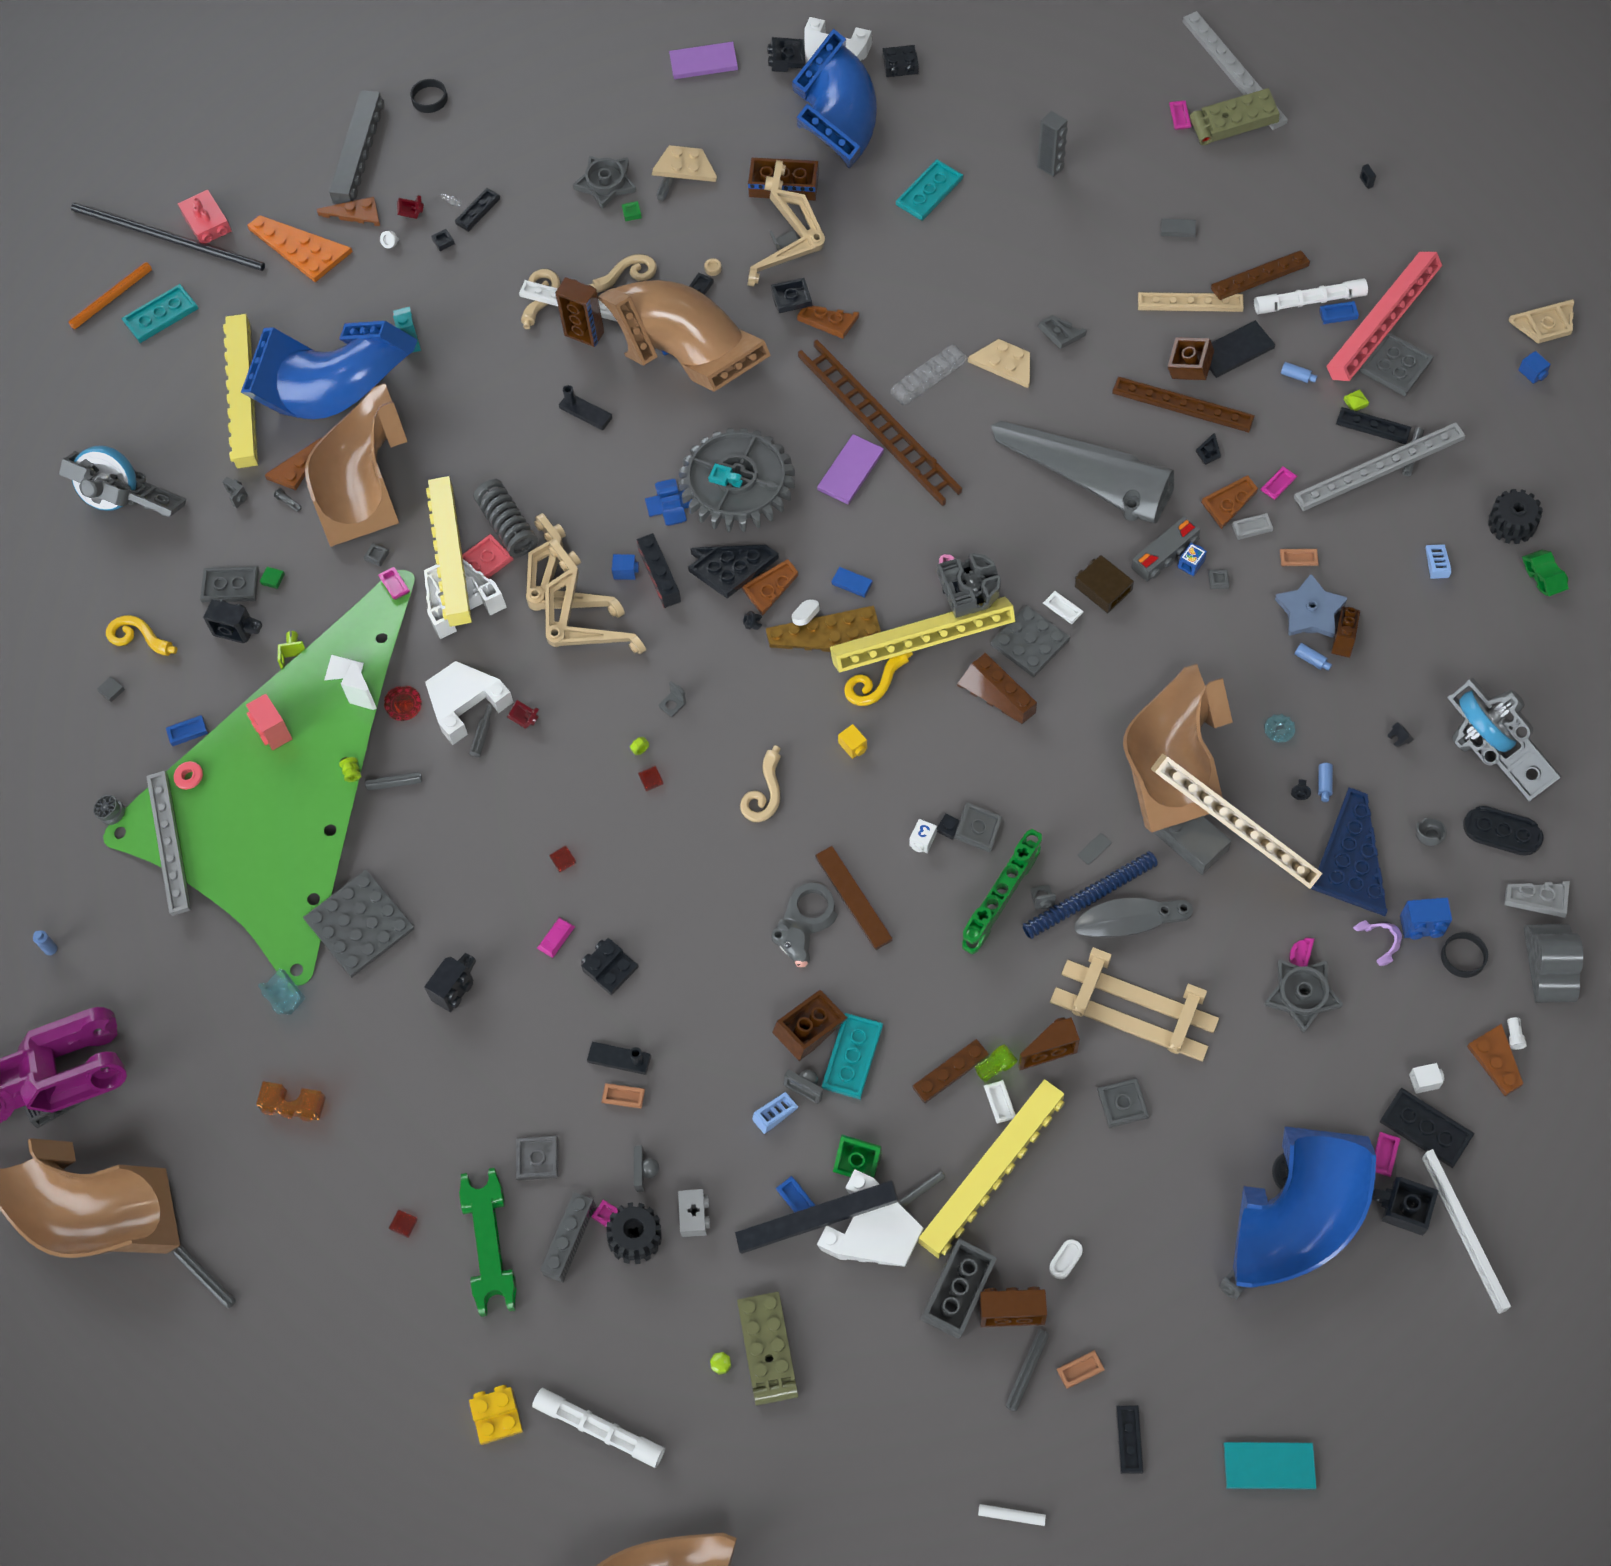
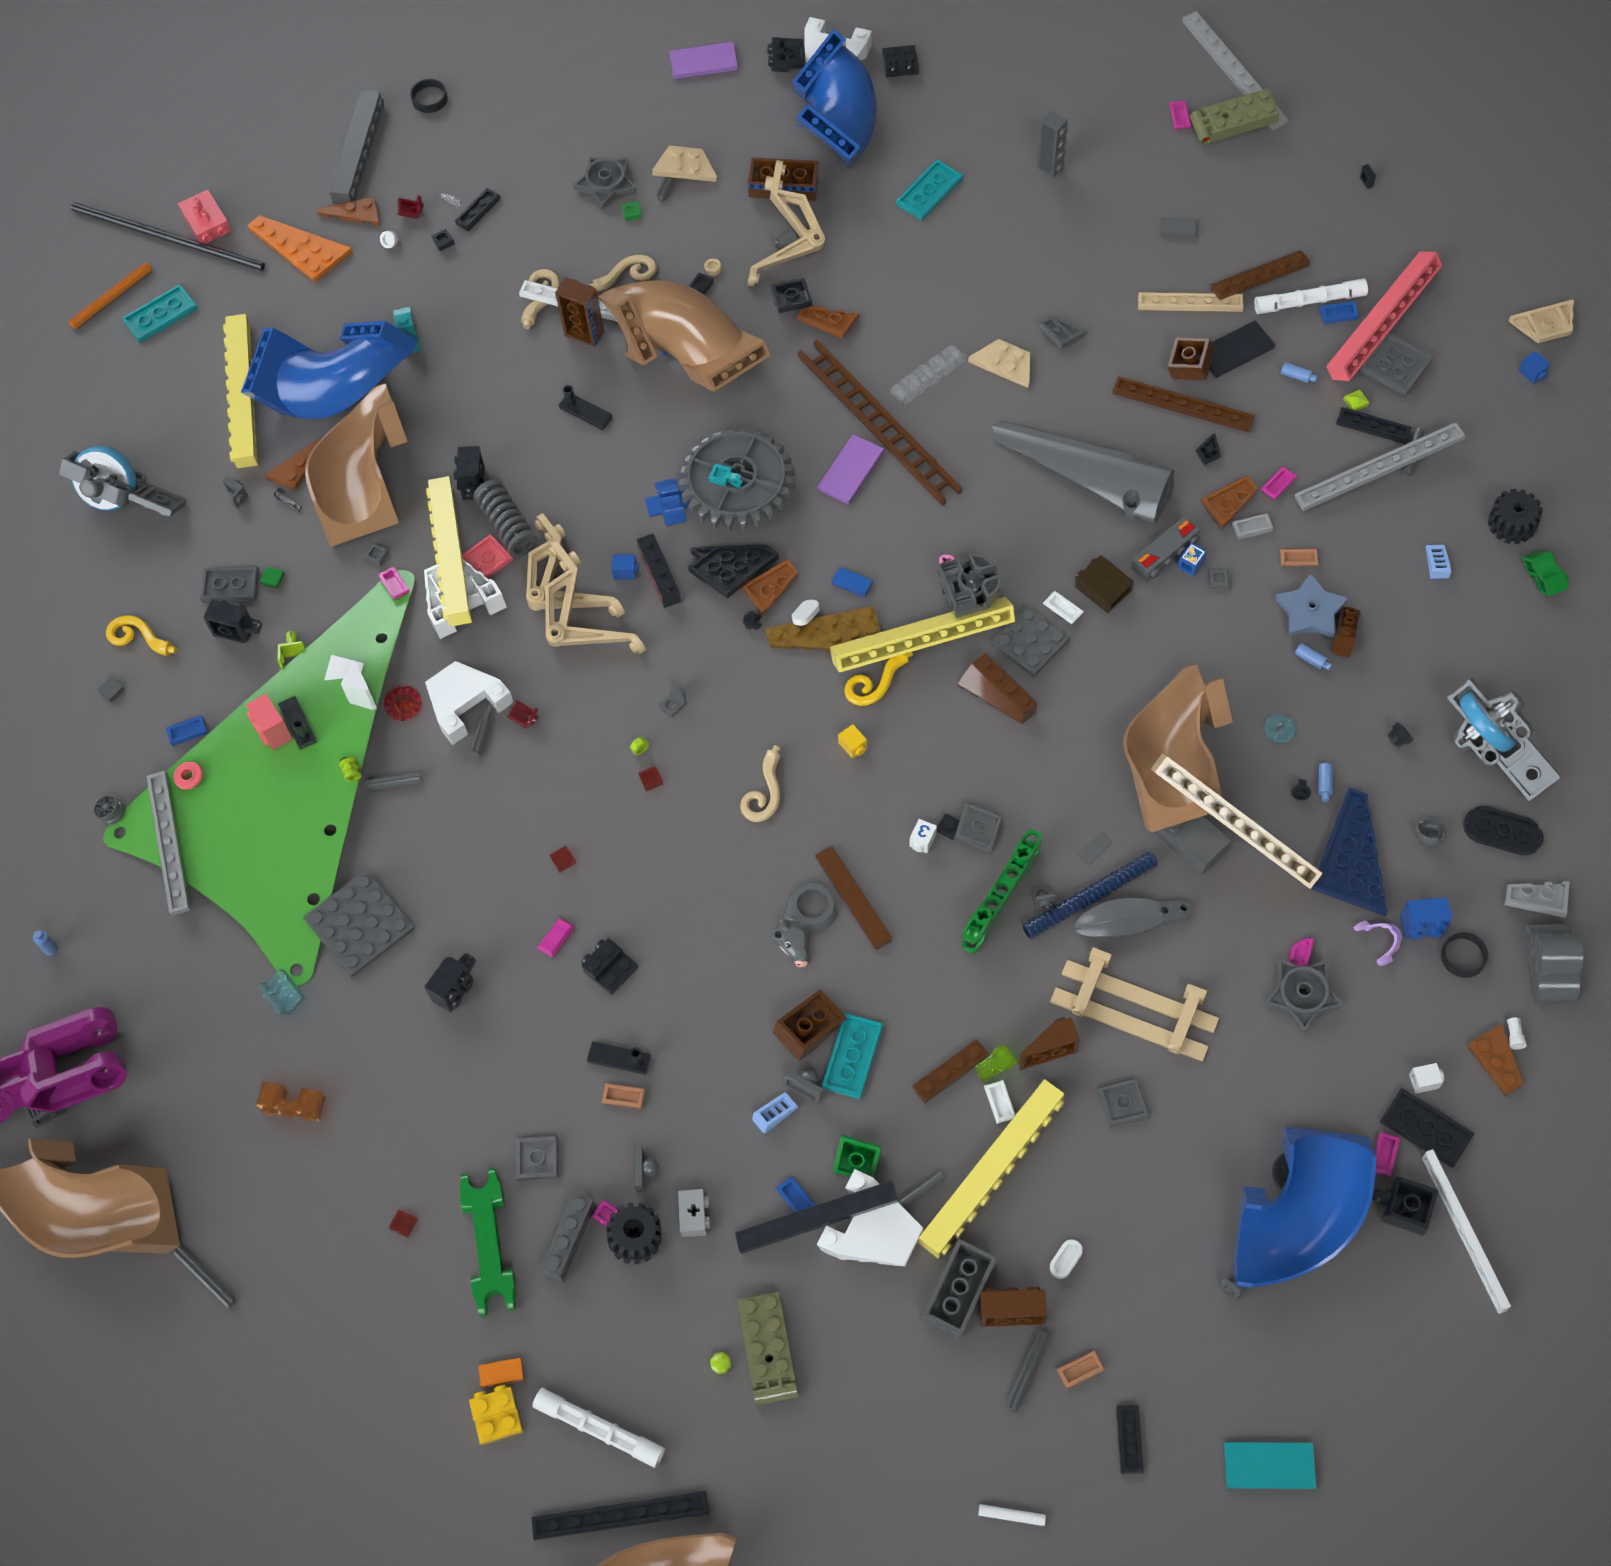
none -> black piece [278,696,317,750]
none -> black hinge [453,446,485,500]
none -> orange tile [478,1358,524,1388]
none -> black tile [531,1491,709,1541]

